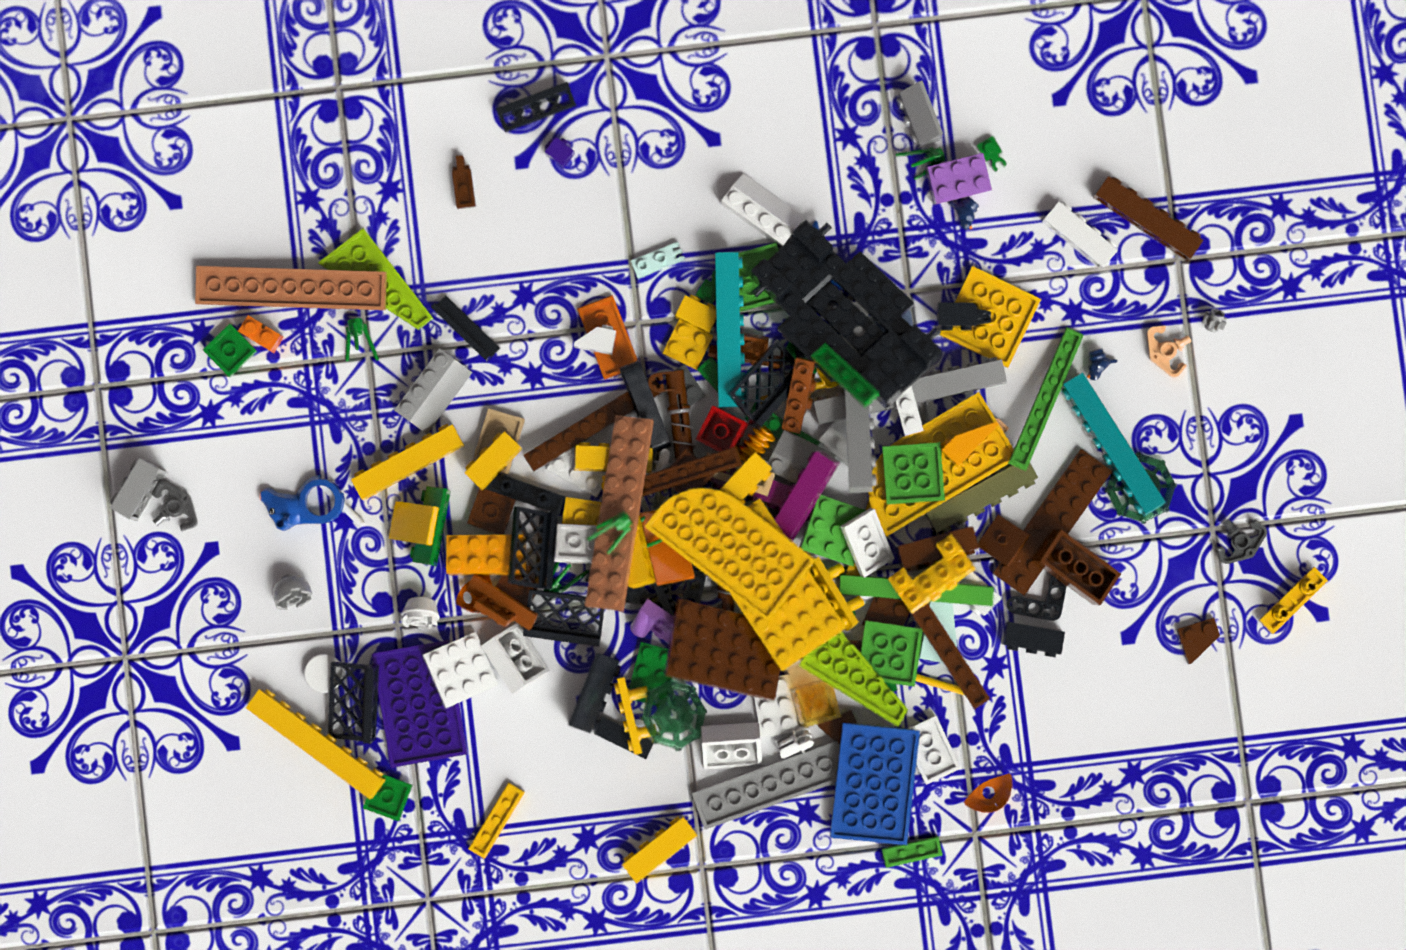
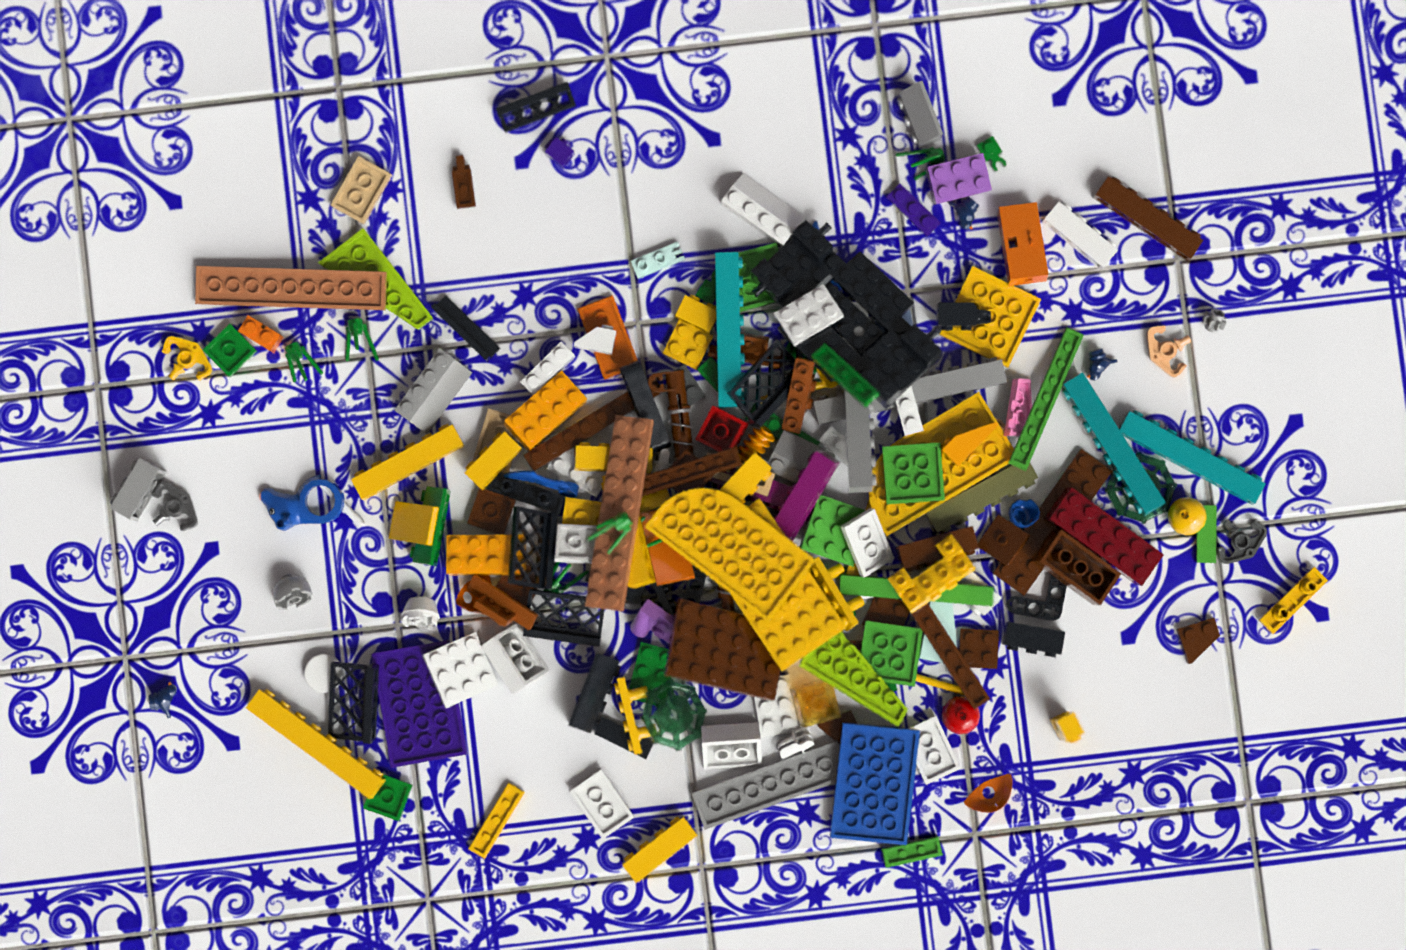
none -> dark blue animal [148,682,177,719]
none -> yellow piece [162,336,213,381]
none -> green plant [285,342,323,383]
none -> tan plate [330,156,392,225]
none -> light orange brick [504,370,587,452]
none -> blue piece [504,470,579,498]
none -> white brick [520,342,575,395]
none -> white plate [570,769,634,839]
none -> yellow tile [639,489,670,514]
none -> white plate [774,284,844,346]
none -> dark purple plate [886,183,941,237]
none -> red cylinder [941,696,980,735]
none -> reddish brown plate [959,628,999,669]
none -> orange brick [997,202,1049,286]
none -> bright pink wing [1004,378,1032,437]
none -> blue hair [1008,499,1040,528]
none -> dark red brick [1044,487,1164,586]
none -> yellow arch [1049,711,1084,743]
none -> teal brick [1119,410,1266,505]
none -> yellow cylinder [1168,497,1207,535]
none -> bright green tile [1196,505,1217,563]

